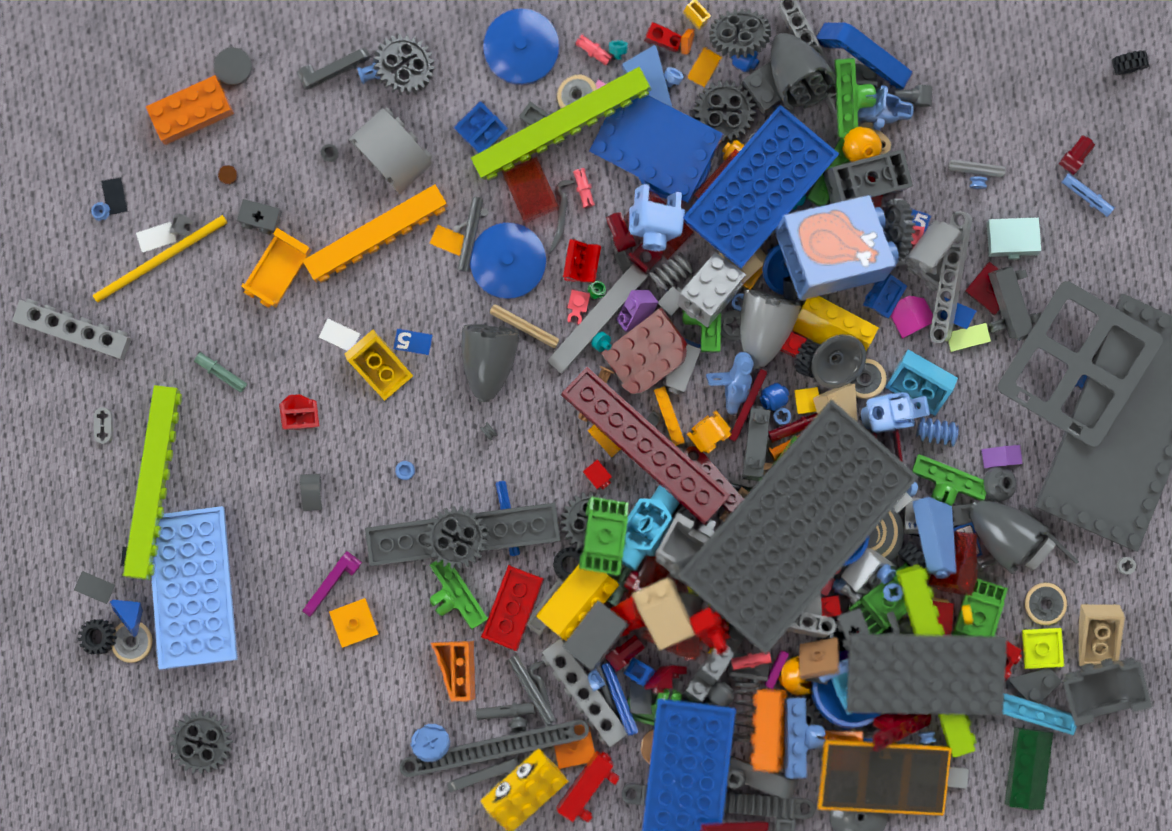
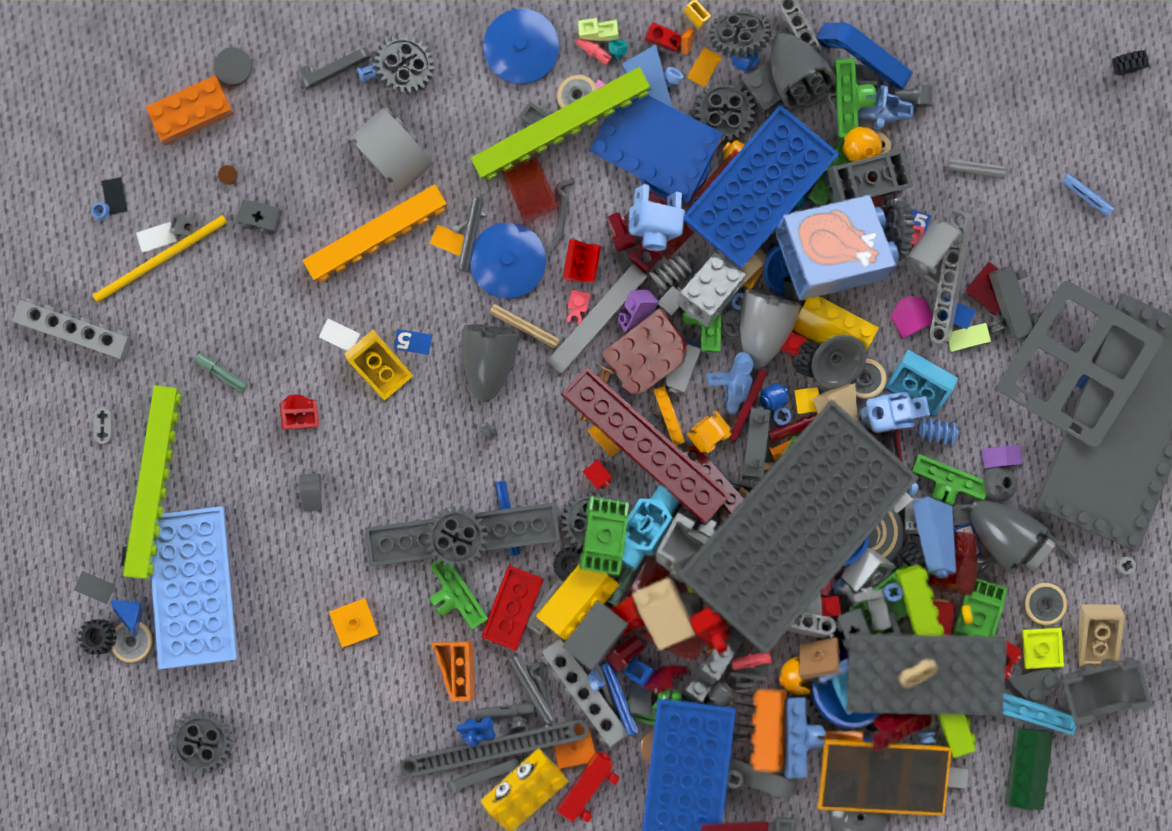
light orange panel [241,228,312,308] -> none
magenta beam [302,551,362,617] -> none
dark grey bush [321,144,339,162] -> none
medium blue tile [395,461,415,480] -> none
medium blue tile [411,724,450,762] -> none
blue slope [453,101,508,153] -> none
coral pin [573,168,595,208] -> none
green plate [588,281,606,299] -> none
teal tile [592,331,612,352] -> none
dark grey gear [622,784,815,819] -> none
dark red tile [623,570,639,590] -> none
magenta tile [765,650,789,689] -> none
blue bracket [863,274,907,319] -> none
medium blue bush [877,564,896,584] -> none
medium blue bush [970,177,987,189] -> none
light aqua container [987,218,1041,260] -> none
dark red piece [1058,135,1095,175] -> none
none -> blue hips [456,717,496,747]
none -> yellowish green slope [578,18,619,41]
none -> light grey bracket [854,587,891,630]
none -> tan plate [899,659,938,688]

